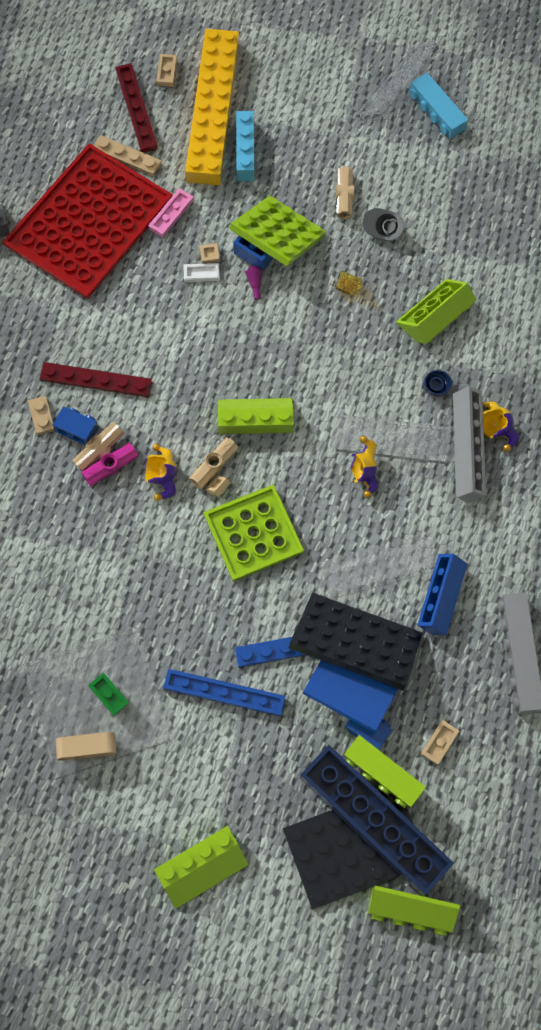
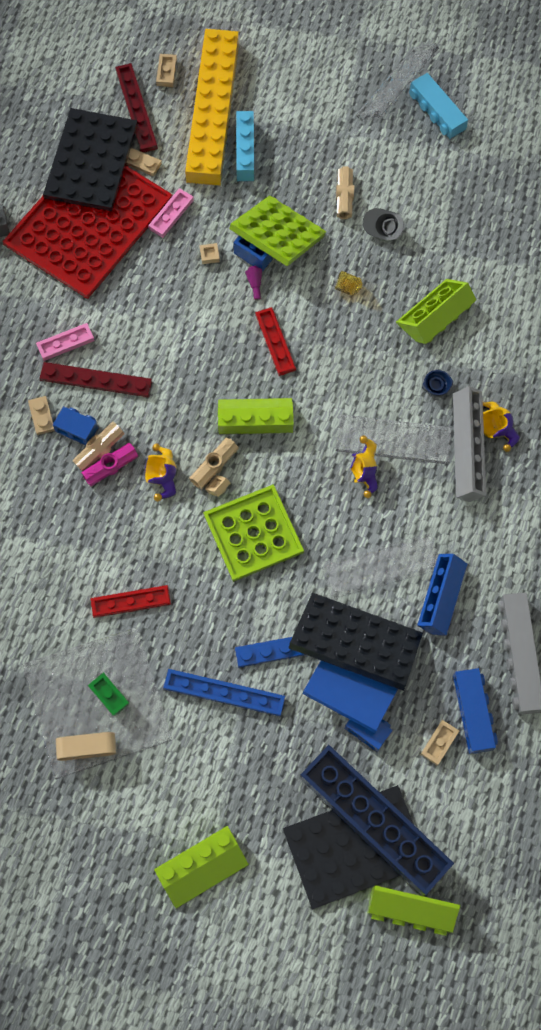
white tile [184,263,220,282] -> none
lime slope [344,735,426,809] -> none
none -> bright pink plate [36,323,95,361]
none -> black plate [43,108,138,211]
none -> red tile [90,585,171,618]
none -> red tile [255,307,296,376]
none -> blue brick [453,668,498,754]

